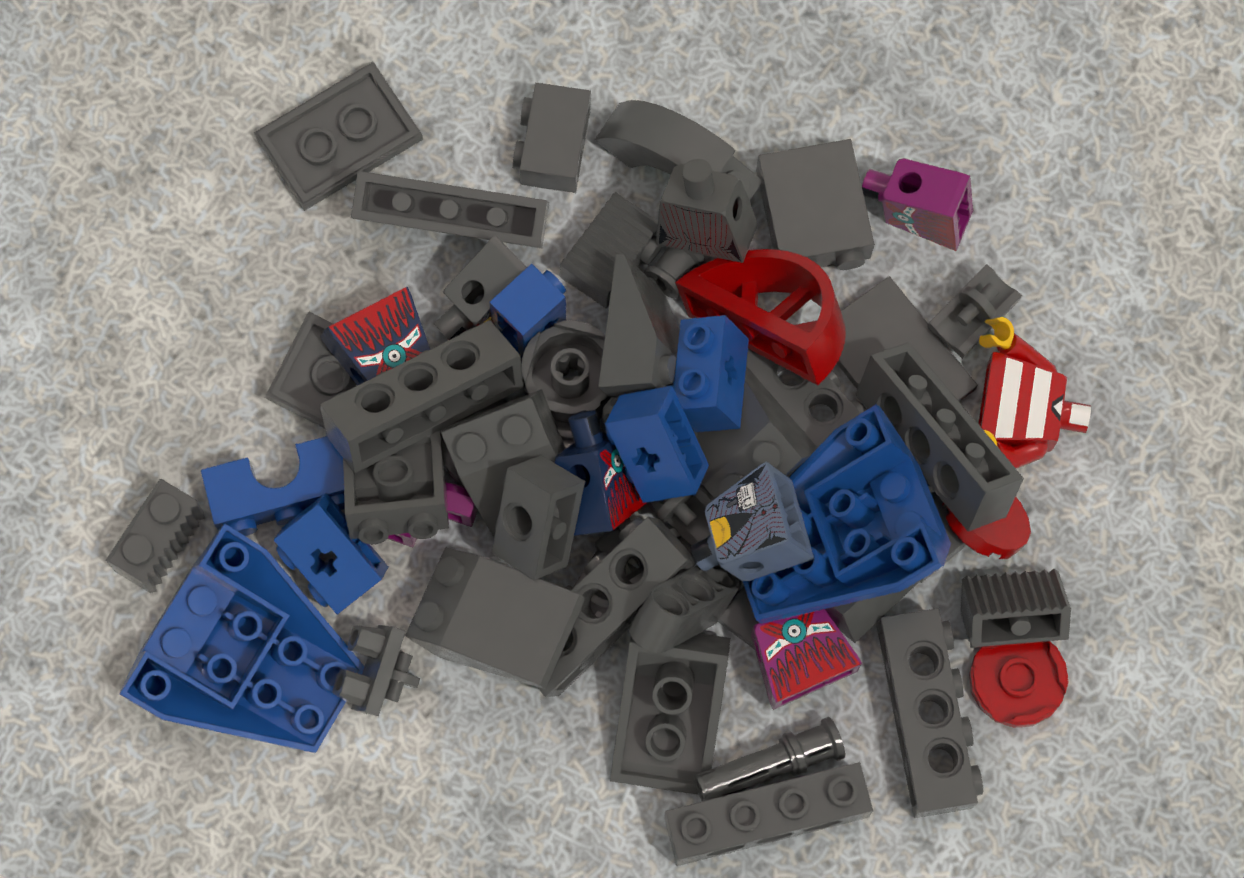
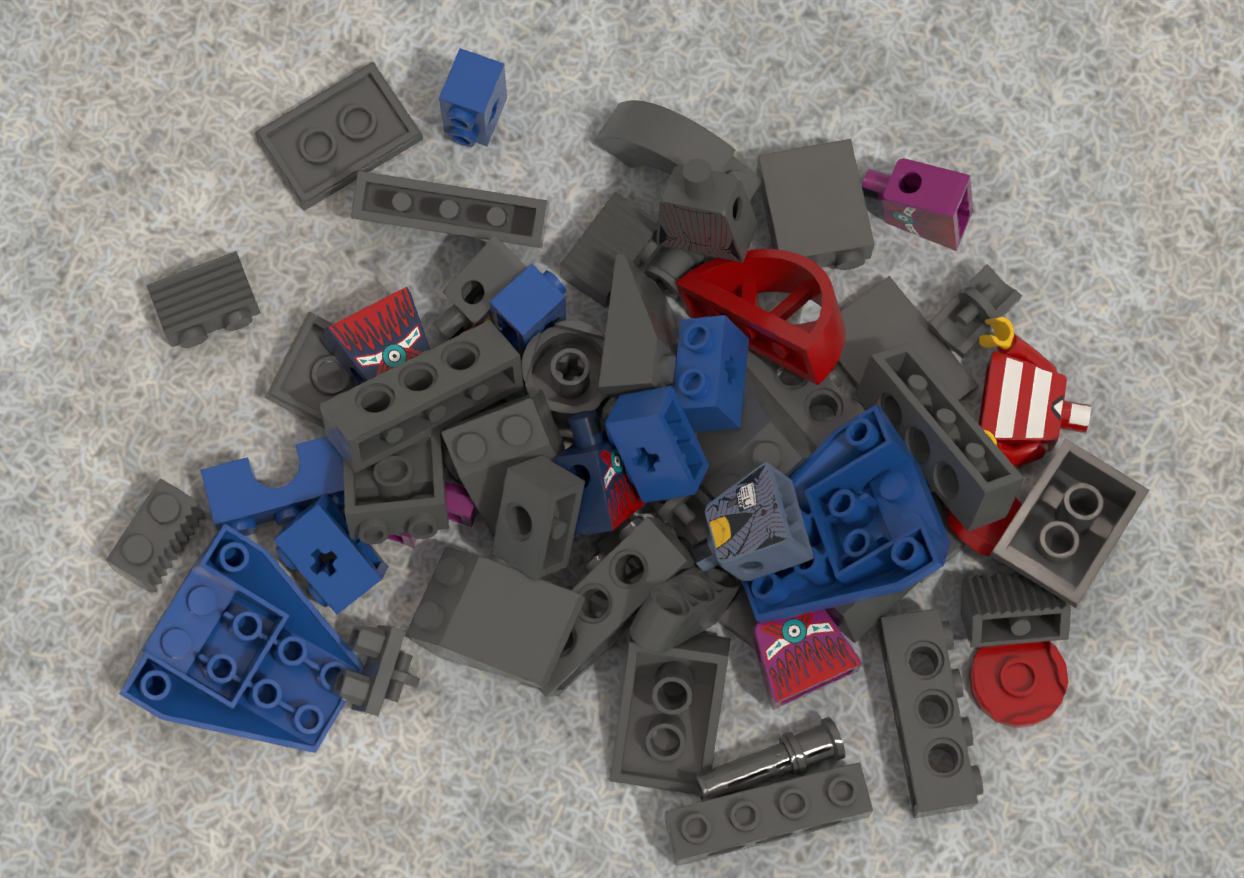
dark grey brick [512,82,591,193] -> none
none -> dark grey brick [146,251,261,348]
none -> blue brick [439,48,507,147]
none -> dark grey slope [991,438,1150,608]

